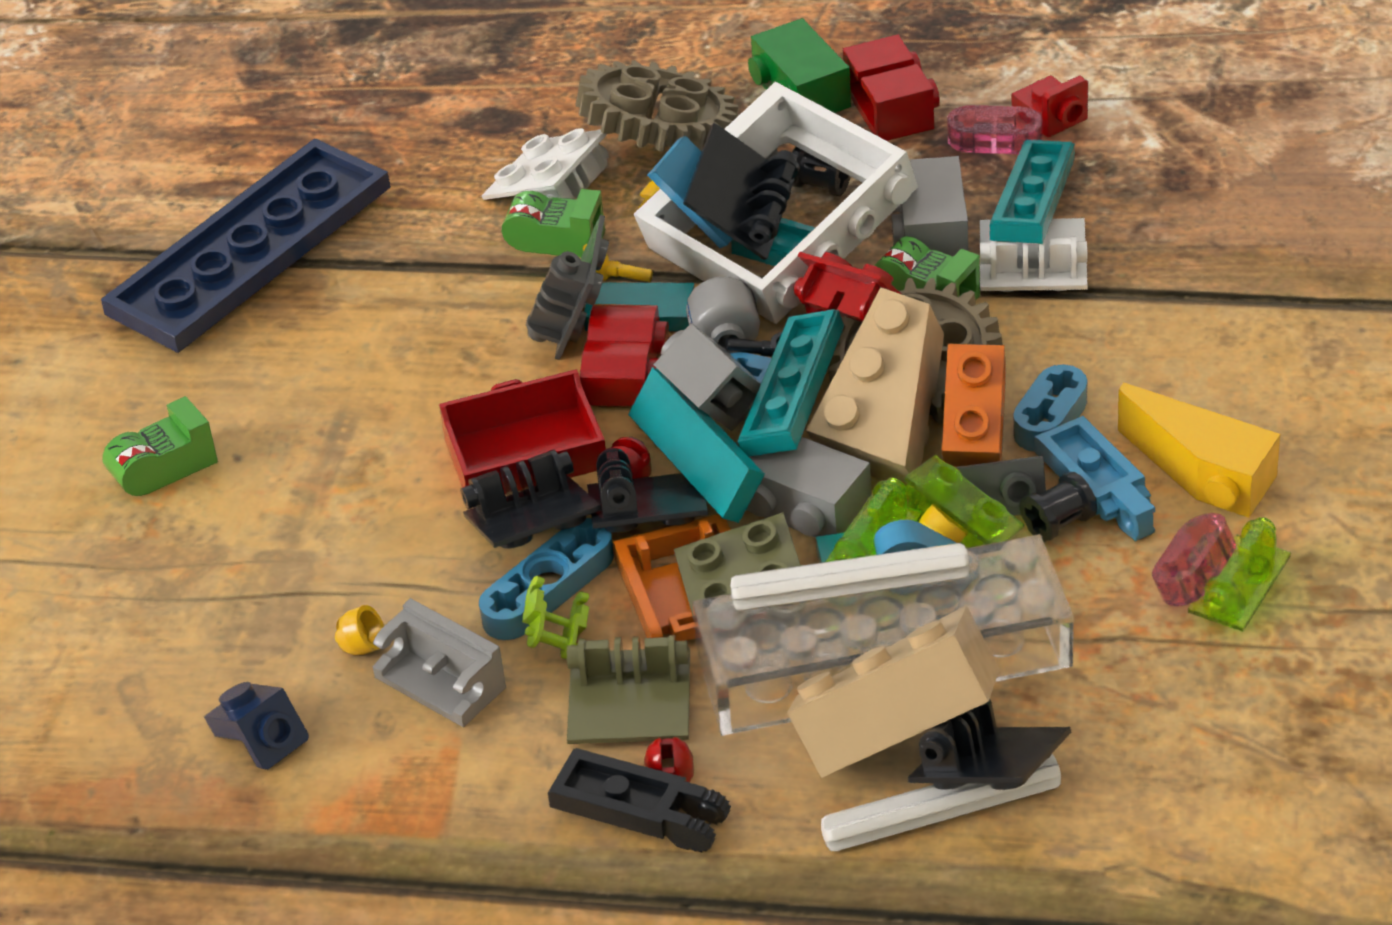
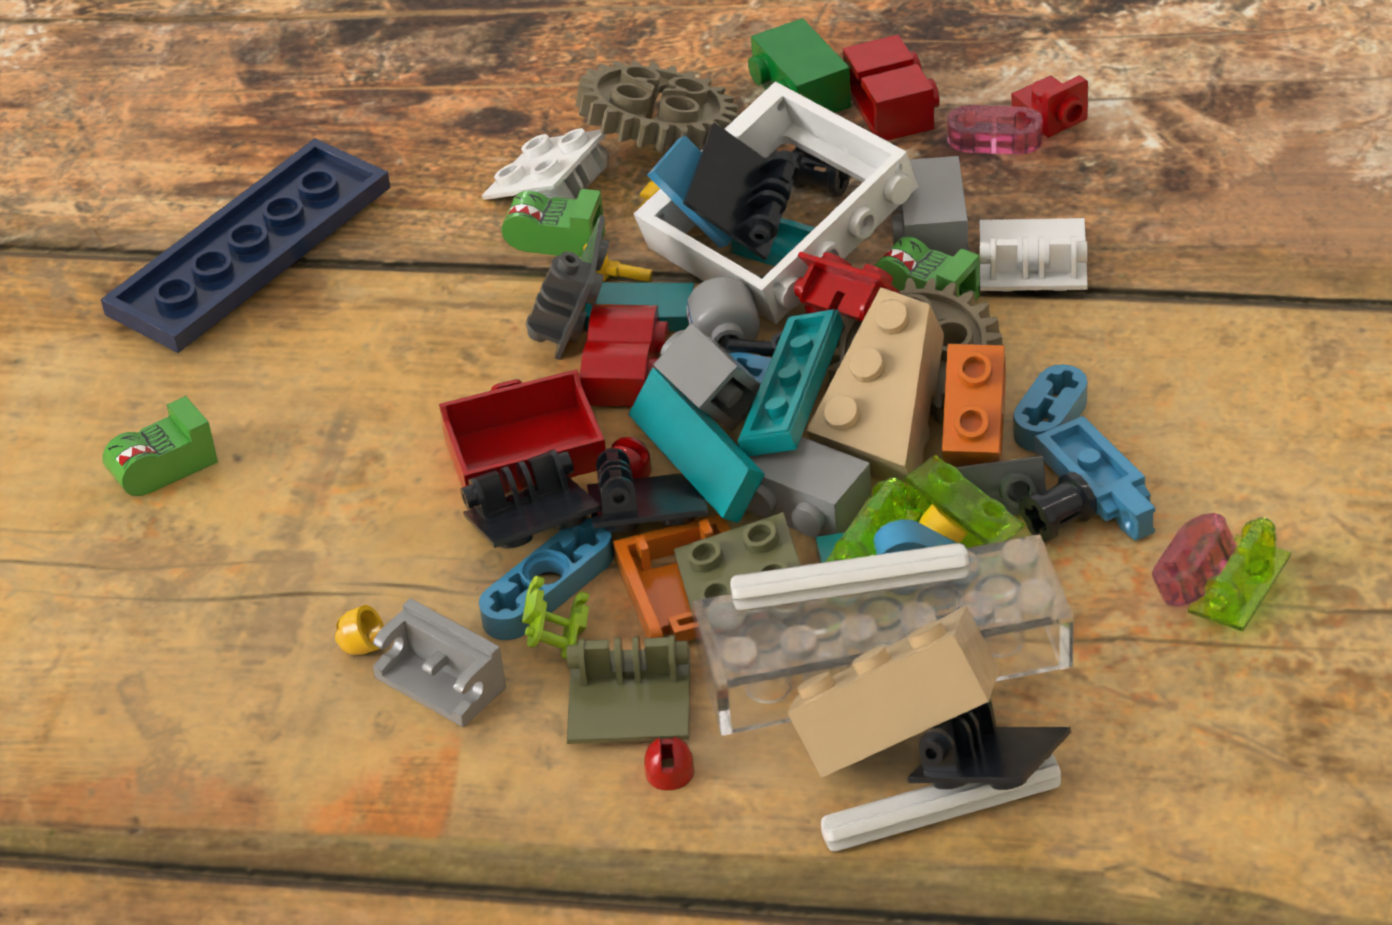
dark blue bracket [204,682,309,770] -> none
black hinge [548,748,731,853] -> none
teal tile [990,139,1075,244] -> none
yellow slope [1118,382,1280,518] -> none

